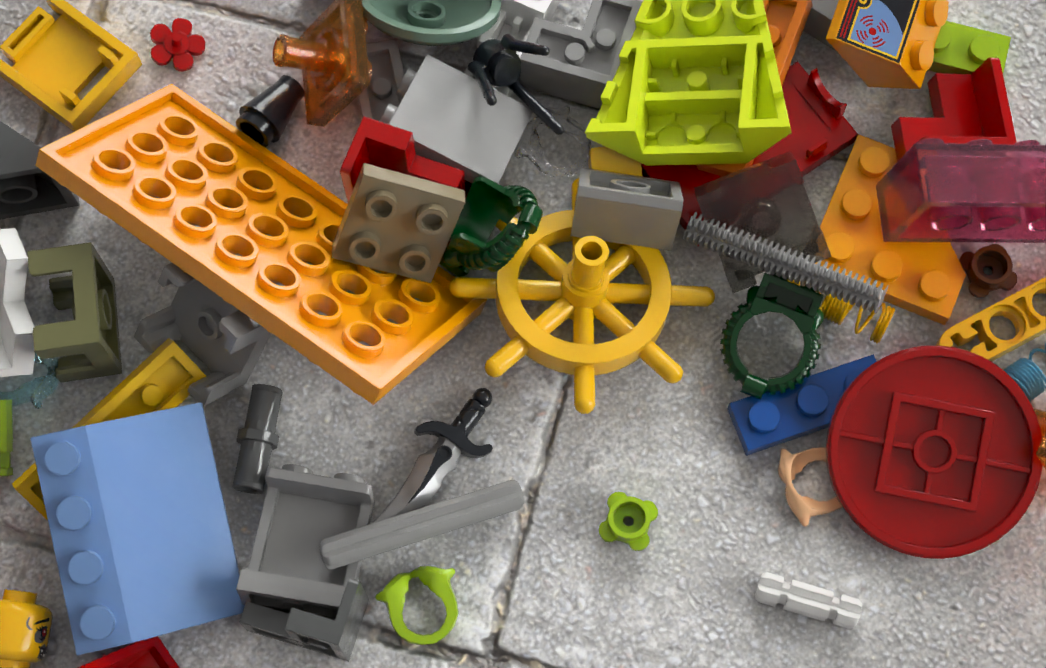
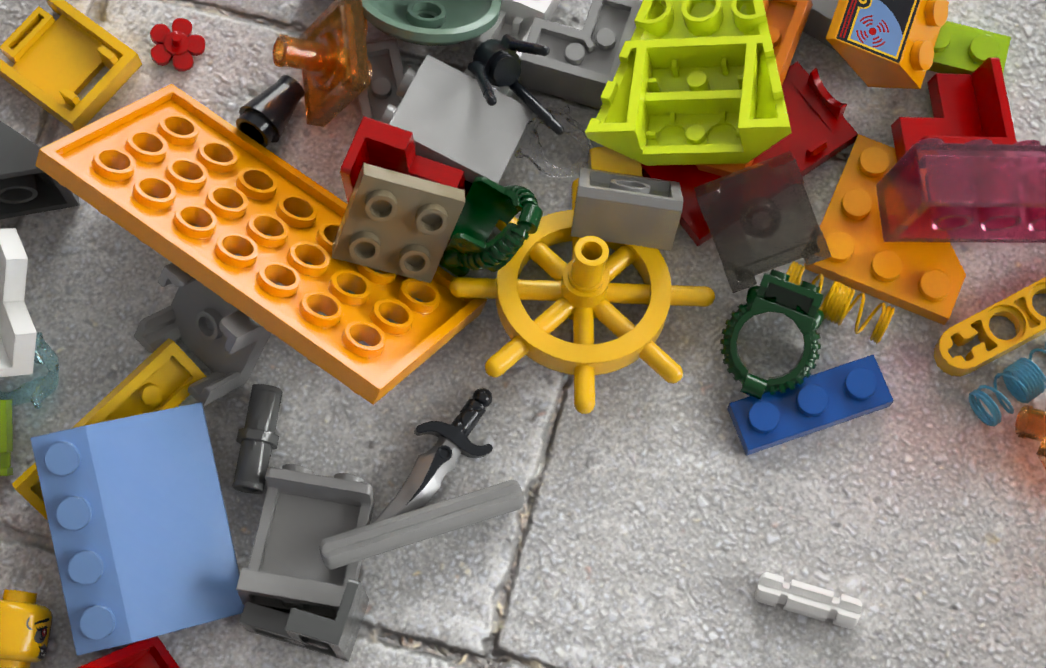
olive panel [27,242,122,383] -> none
lime piece [375,566,459,645] -> none
lime plate [599,492,658,551] -> none
light grey axle [683,212,888,314] -> none
light nougat piece [778,447,842,526] -> none
red plate [826,346,1043,559] -> none
reddish brown plate [959,244,1017,298] -> none

